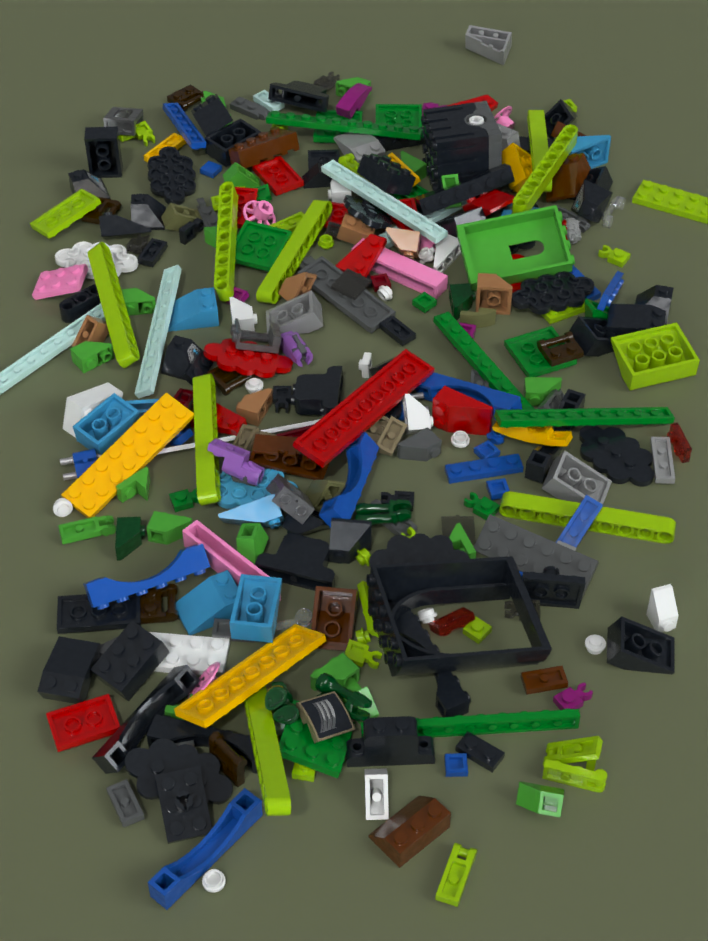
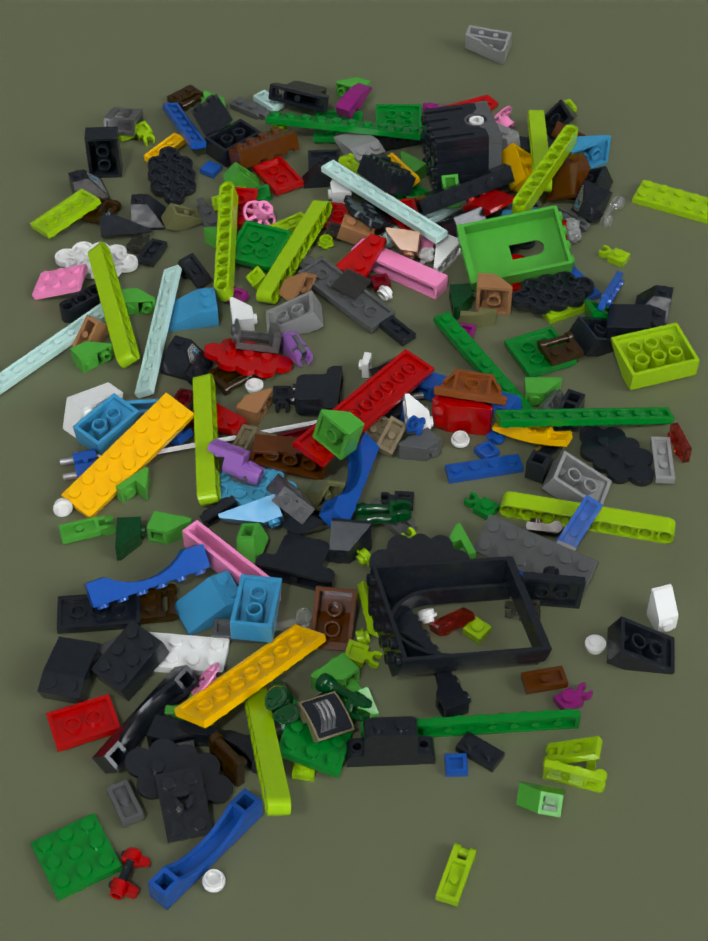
green plate [169,488,199,512] -> none
black plate [179,218,204,245] -> none
clear smoke plate [314,71,340,91] -> none
white slope [364,768,389,820] -> none
reddish brown slope [369,796,451,868] -> none
green plate [412,292,437,313] -> none
clear smoke piece [441,515,476,545] -> none
blue plate [486,478,510,500] -> none
none -> green plate [30,813,122,901]
none -> red piece [108,847,150,900]
none -> black plate [178,253,212,289]
none -> black plate [199,495,238,528]
none -> lime plate [246,266,266,290]
none -> bright green slope [312,409,365,460]
none -> blue plate [406,415,426,435]
none -> dark orange wing [434,369,507,406]
none -> plate [525,518,563,534]

